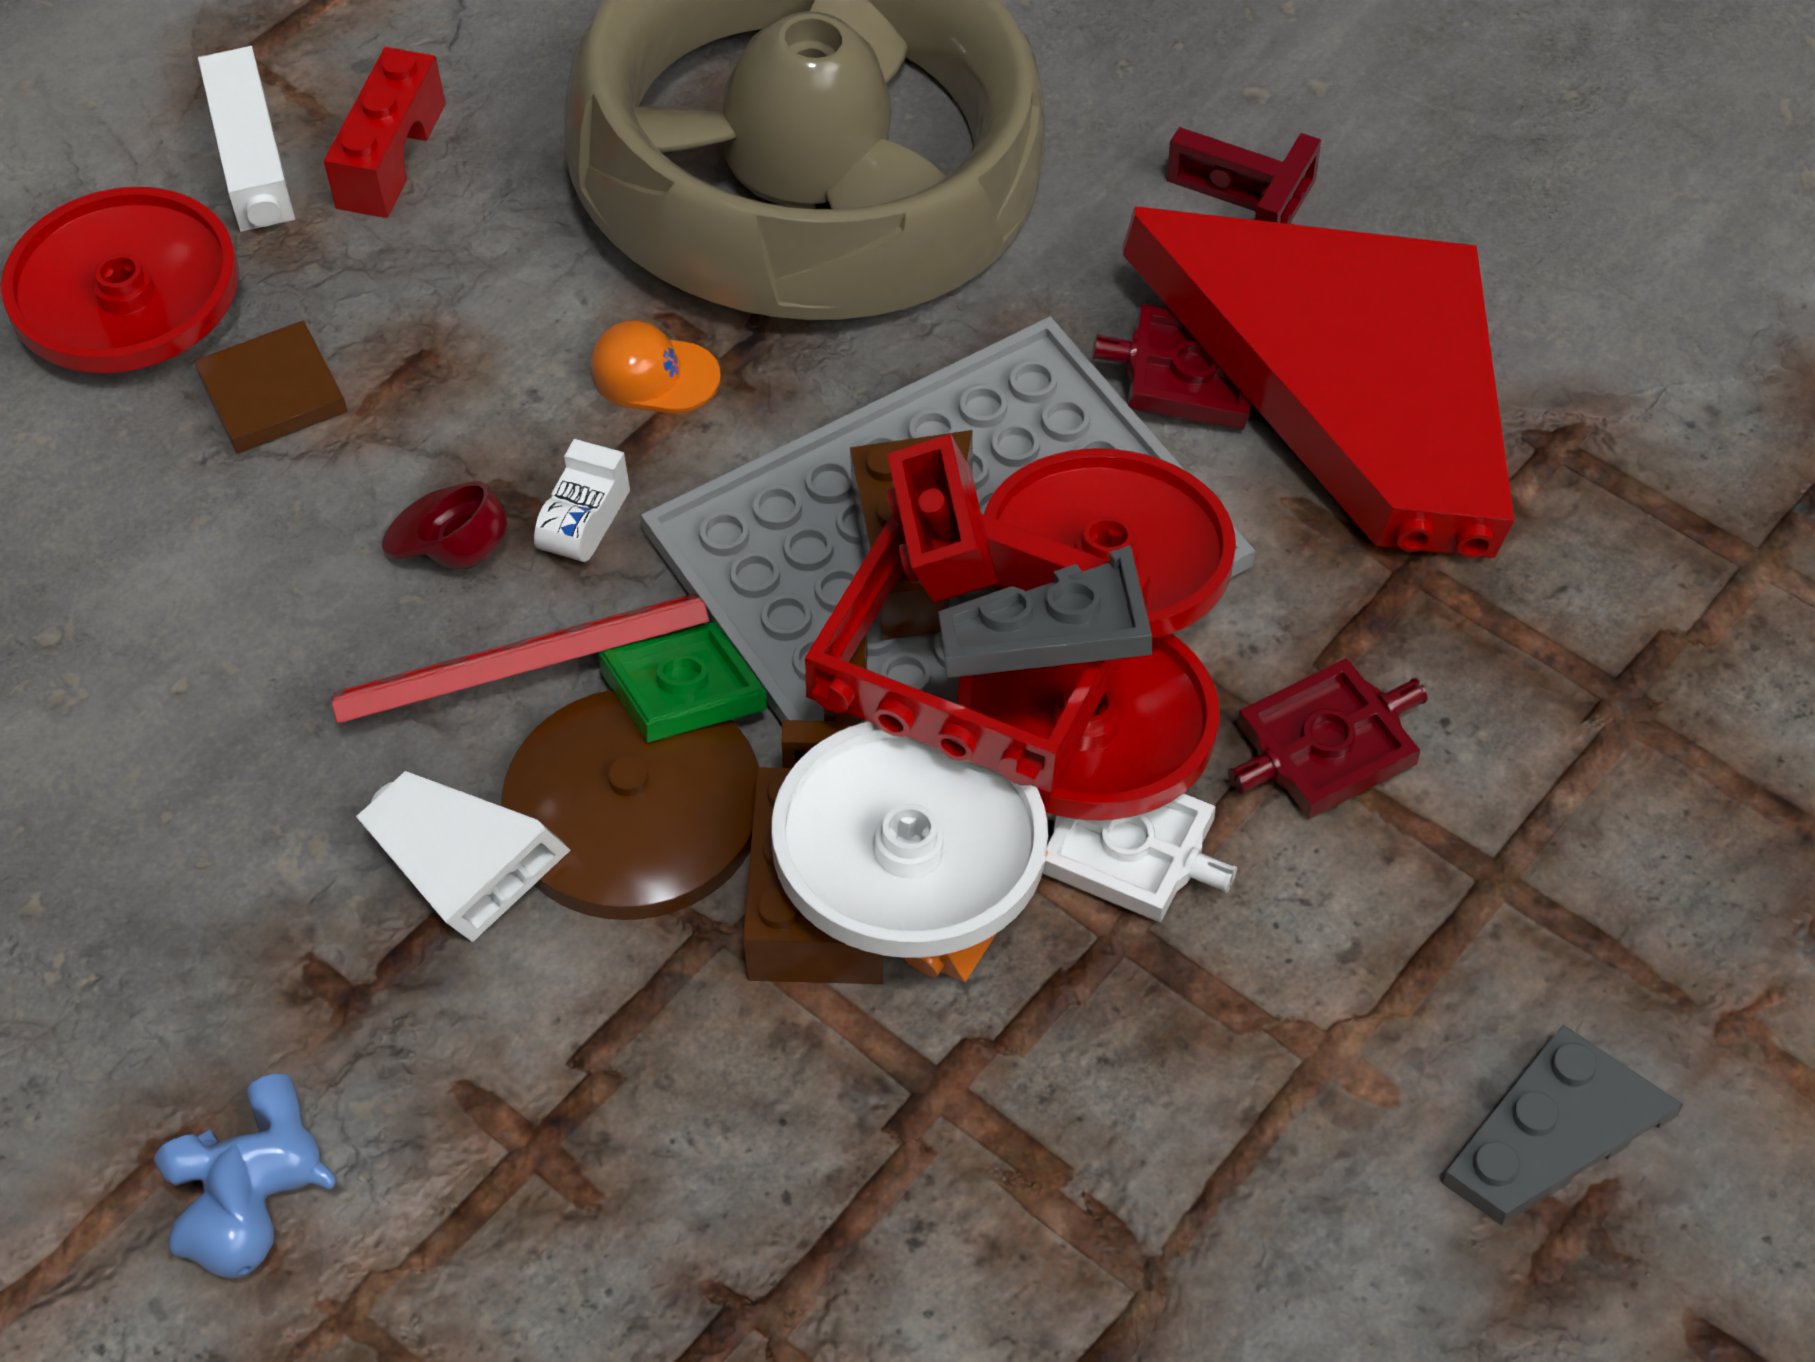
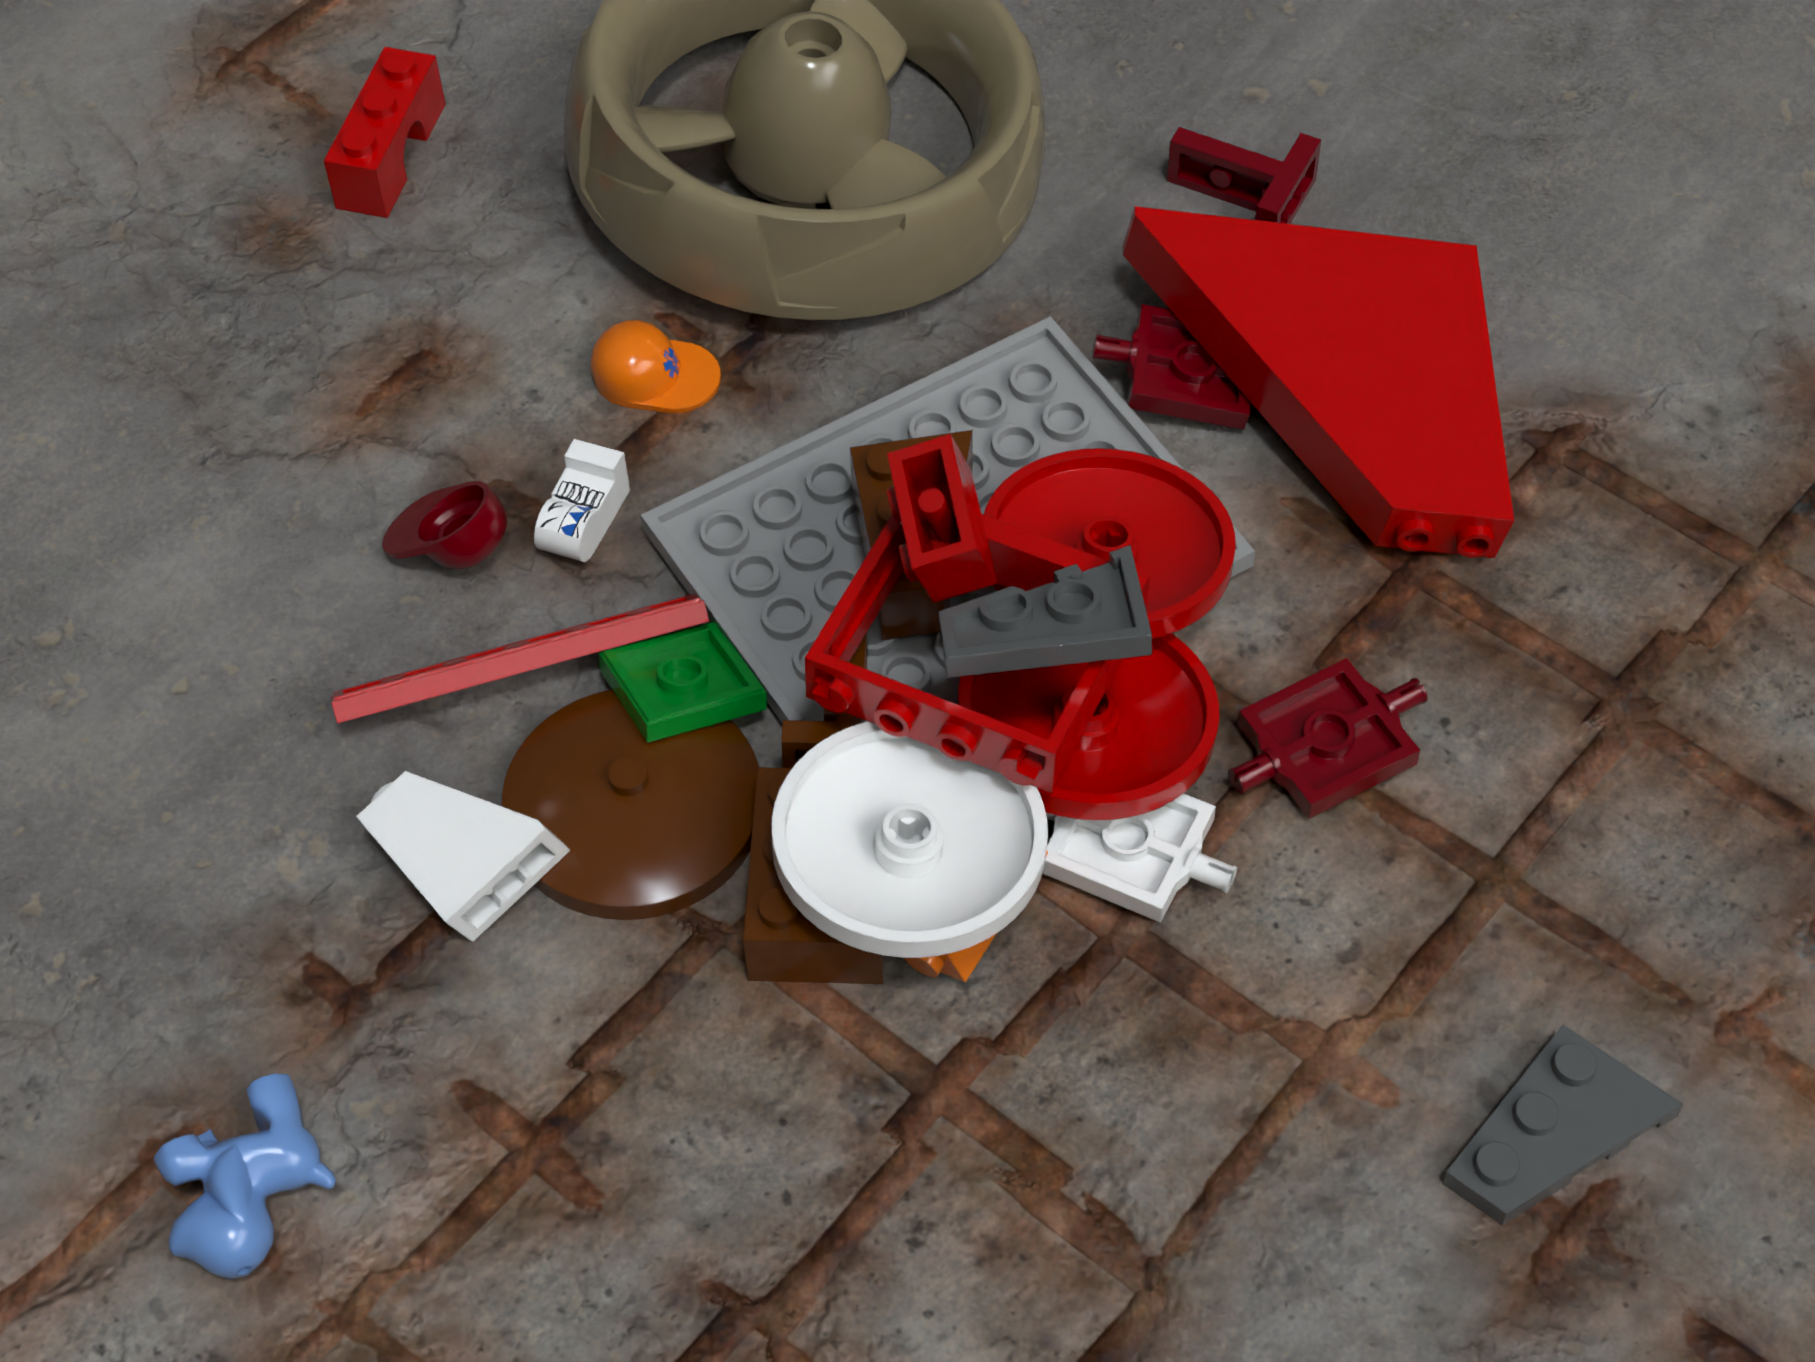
red dish [1,187,239,373] -> none
reddish brown tile [194,320,348,454] -> none
white brick [198,46,295,232] -> none

